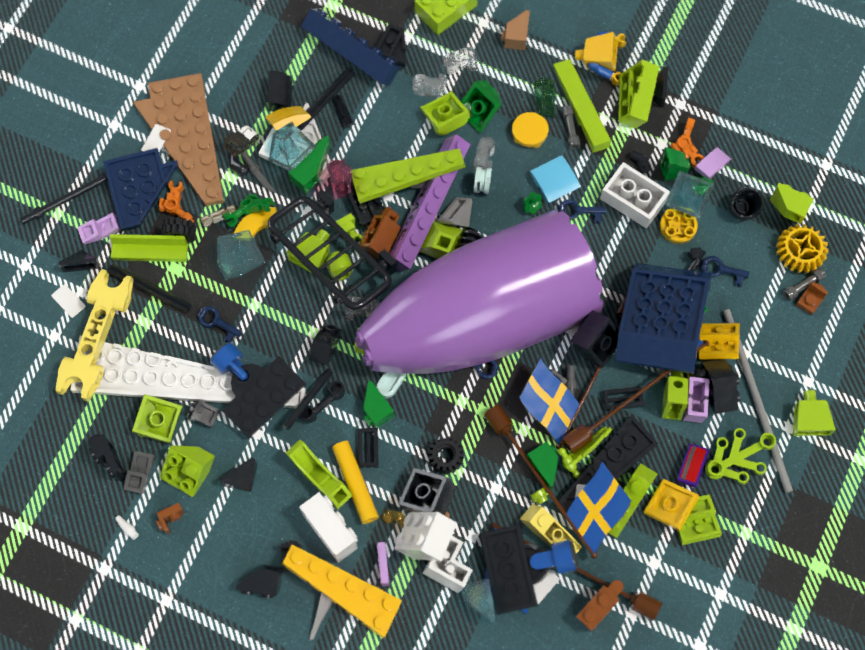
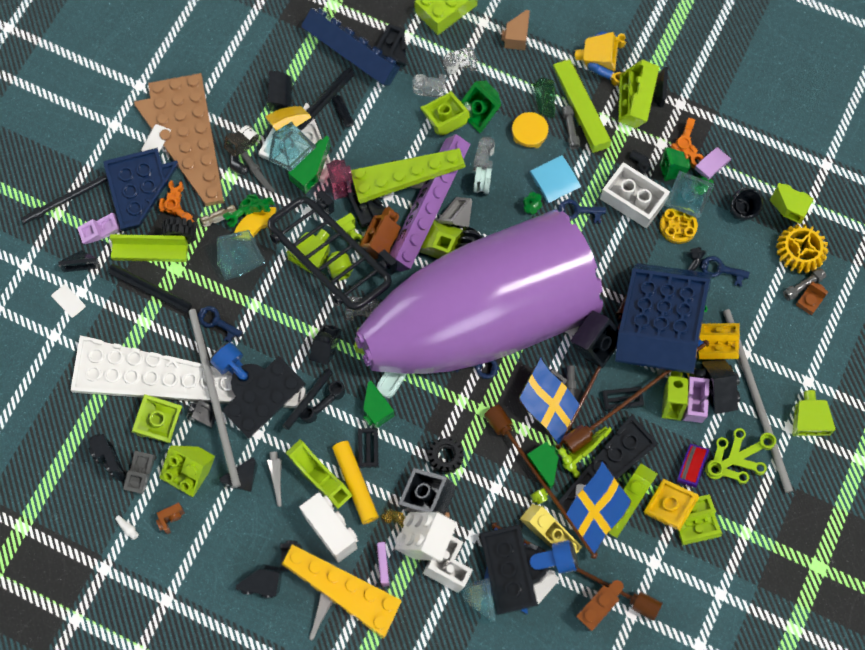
light yellow piece [55,269,134,402] -> none
none -> light grey piece [188,309,241,488]
none -> light grey piece [267,452,282,507]

